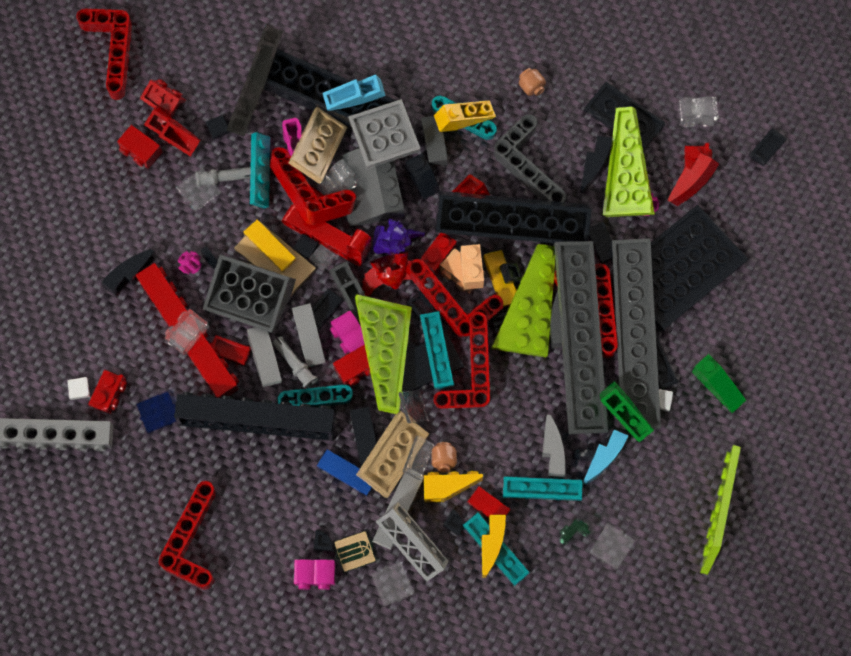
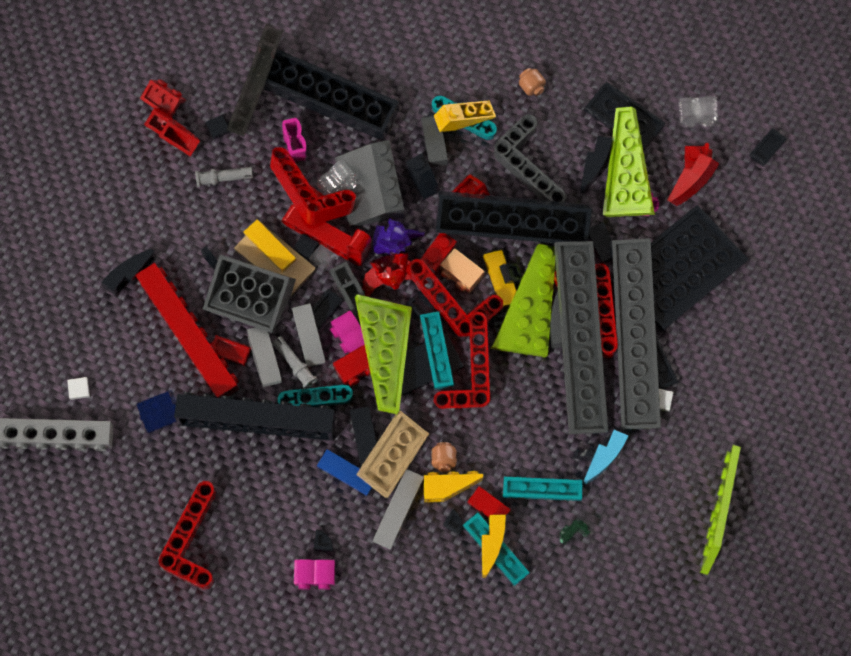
red beam [76,8,132,100] -> none
red bracket [88,370,127,414] -> none
red brick [117,125,163,169] -> none
clear brick [165,309,209,355] -> none
clear piece [176,167,221,212] -> none
dark pink gear [178,251,202,274] -> none
teal plate [250,132,270,209] -> none
tan tile [288,107,348,184] -> none
medium azure slope [322,75,386,111] -> none
piece [333,531,376,573] -> none
light grey plate [348,99,420,169] -> none
clear piece [371,562,415,607] -> none
light grey fence [376,501,448,582] -> none
clear piece [398,391,429,424] -> none
clear tile [402,436,434,480] -> none
light nougat brick [460,244,484,290] -> none
light grey slope [542,415,565,478] -> none
clear piece [589,523,635,570] -> none
green slope [600,381,654,442] -> none
green slope [692,354,746,413] -> none

